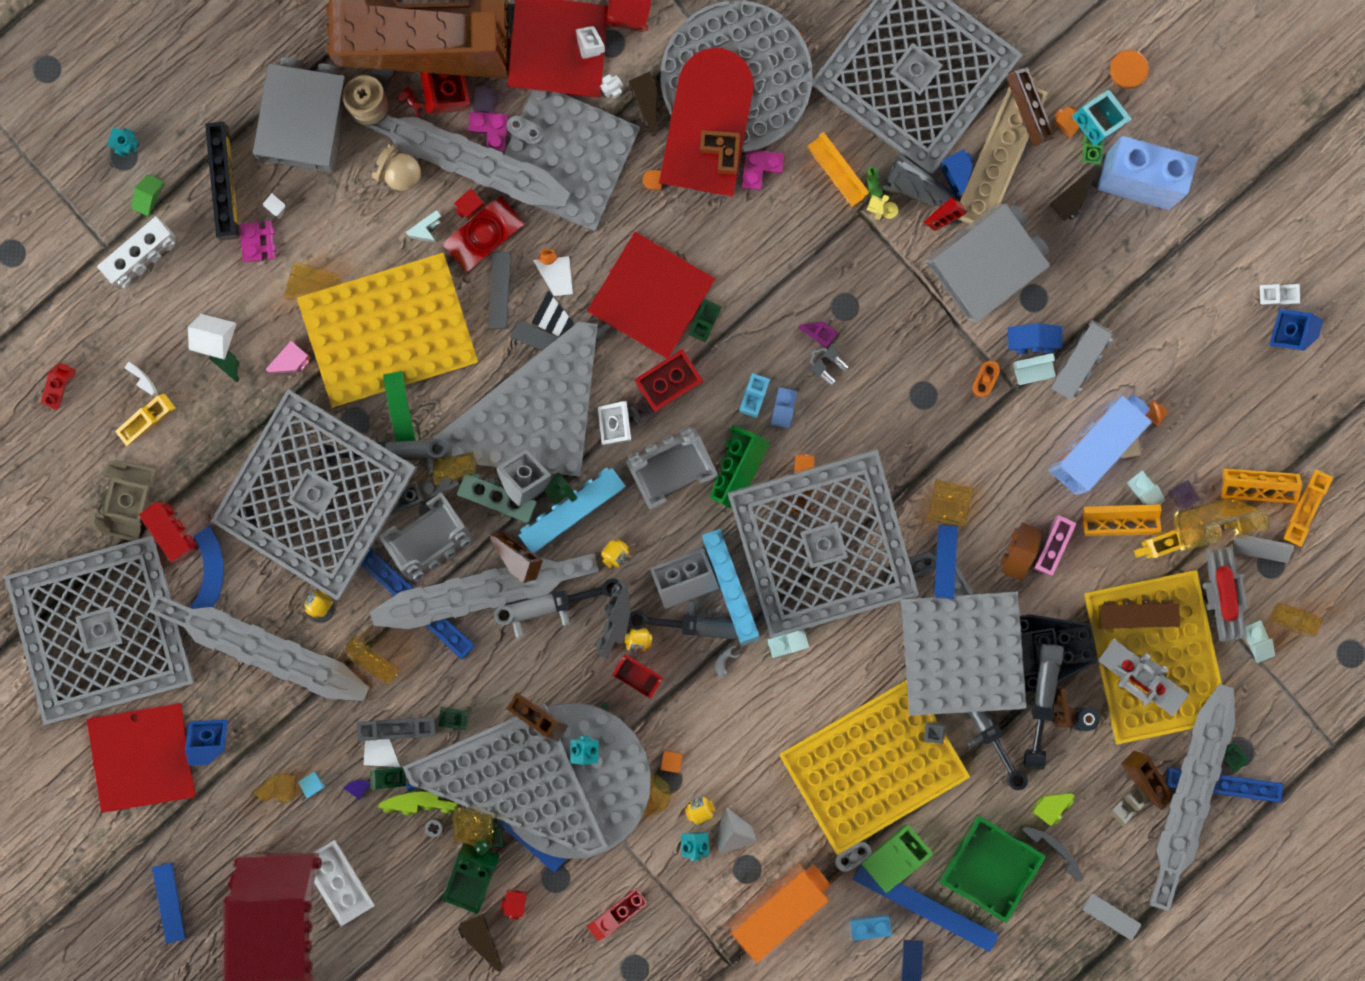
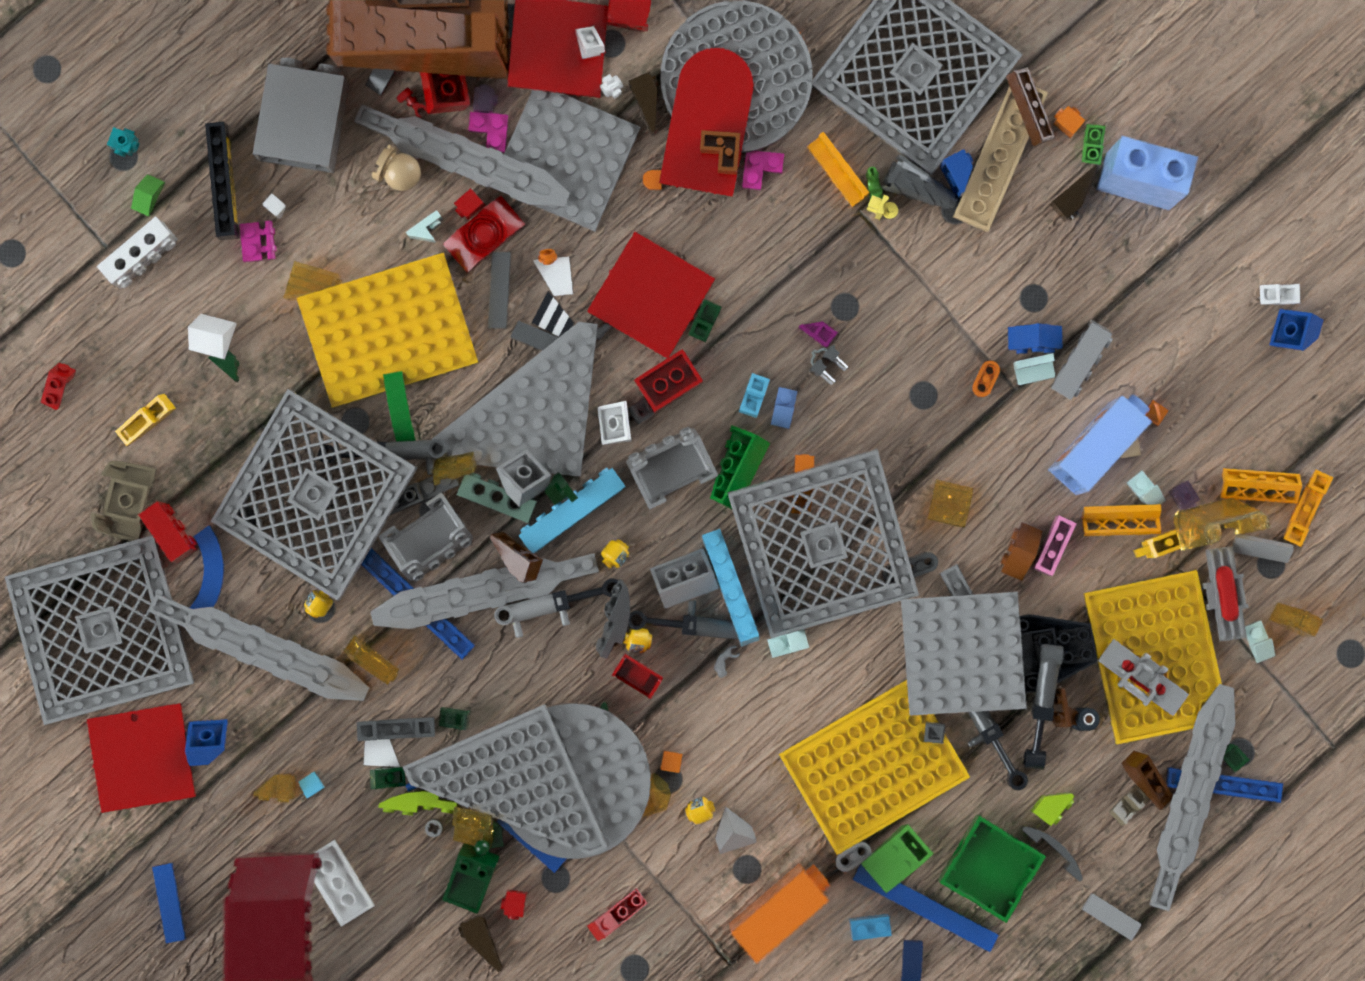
white slope [125,362,158,397] -> none
bright pink slope [266,341,311,374] -> none
tan wheel [342,75,389,125] -> none
dark purple tile [344,780,370,800] -> none
light grey plate [507,116,543,145] -> none
reddish brown slope [507,693,569,742] -> none
teal brick [570,735,599,765] -> none
teal brick [681,832,709,861] -> none
red slope [924,197,967,231] -> none
light grey brick [924,204,1050,322] -> none
blue tile [934,525,958,599] -> none
teal window [1072,89,1132,146] -> none
reddish brown brick [1098,600,1180,629] -> none
orange tile [1110,50,1149,89] -> none

